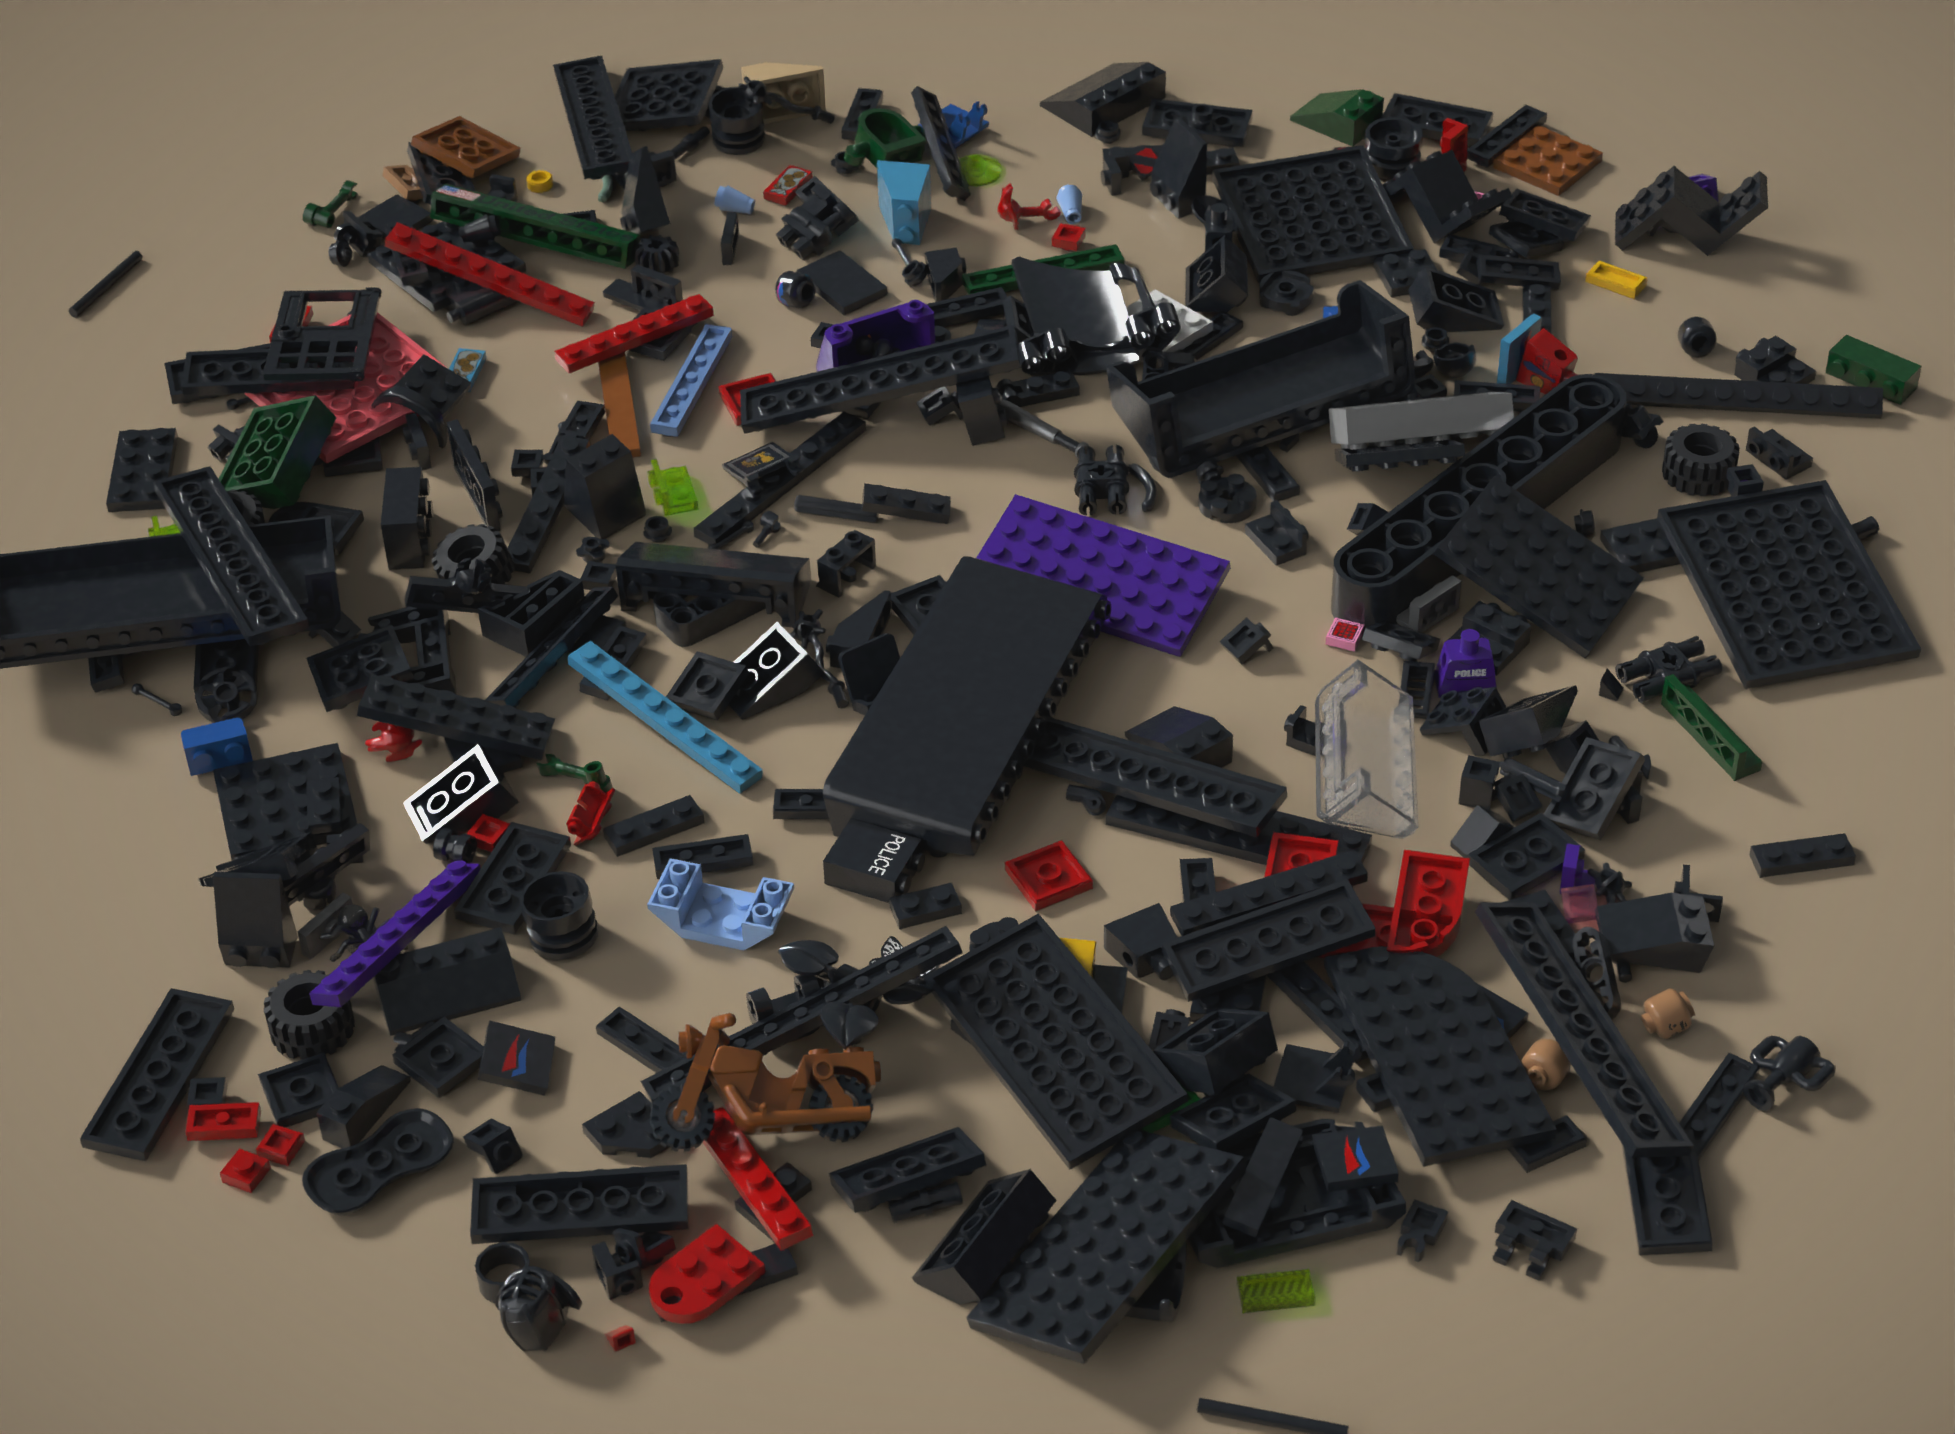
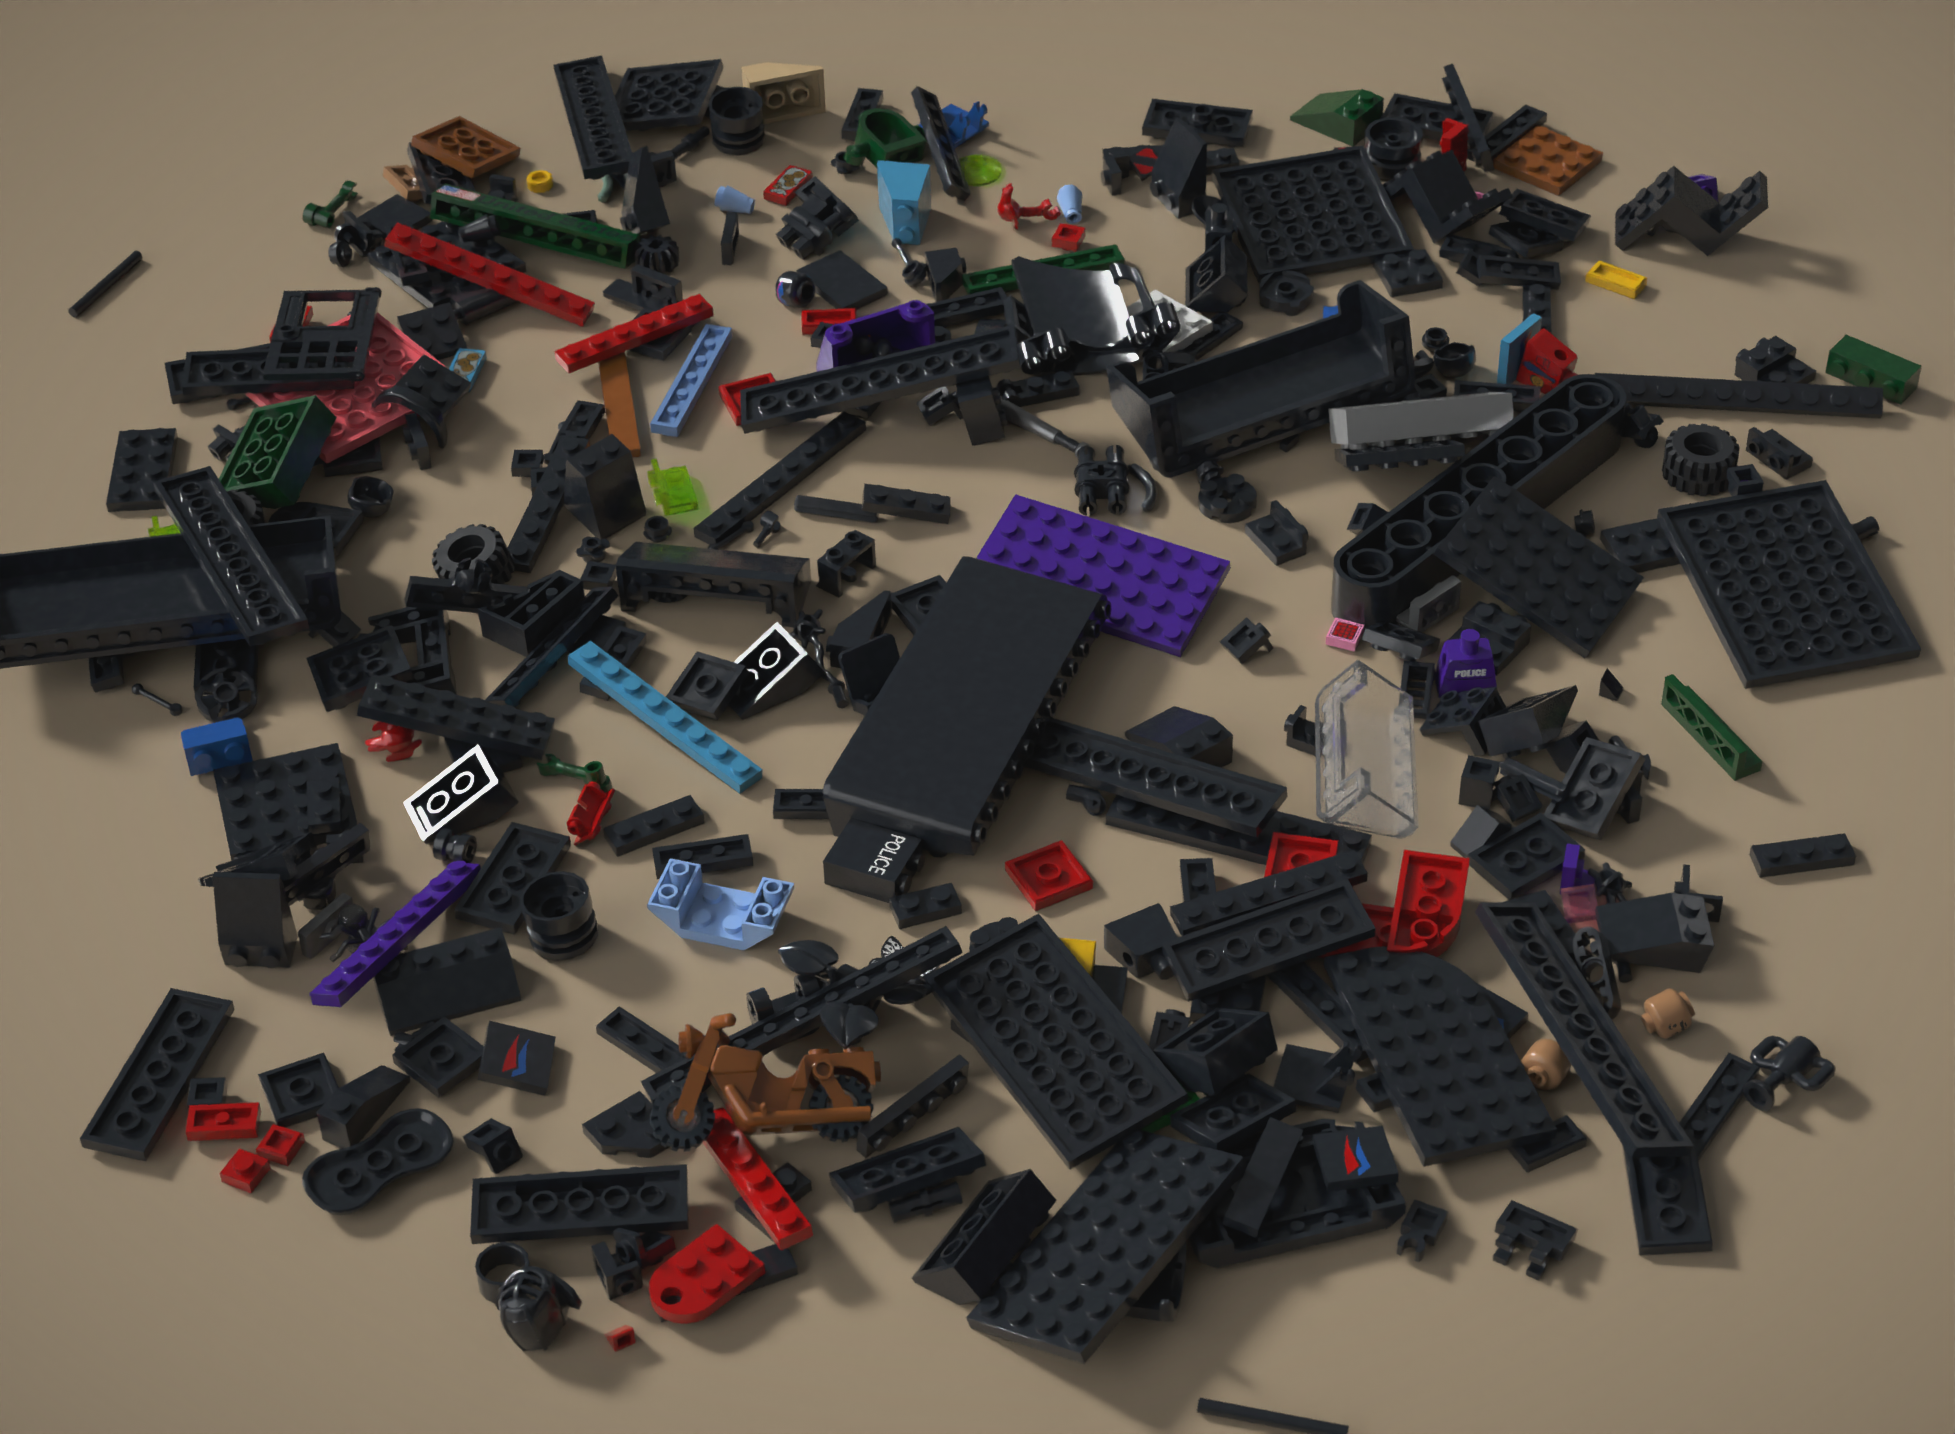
black tyre [264,970,355,1060] -> none
black brick [380,467,433,570] -> none
black plate [446,419,503,531] -> none
red plate [467,814,510,852] -> none
black beam [653,592,766,647] -> none
black flag [722,442,804,494] -> none
black piece [738,76,835,124] -> none
black slope [1040,62,1166,137] -> none
black plate [1095,120,1121,144] -> none
black tile [1236,445,1300,501] -> none
clear neon green tile [1236,1269,1315,1313] -> none
black slope [1408,266,1504,332] -> none
black pin [1615,636,1722,703] -> none
black head [1677,316,1717,357] -> none
none -> black hair [347,476,394,517]
none -> black plate [397,303,467,360]
none -> red tile [802,308,857,335]
none -> black plate [856,1054,969,1158]
none -> black plate [1442,63,1495,173]

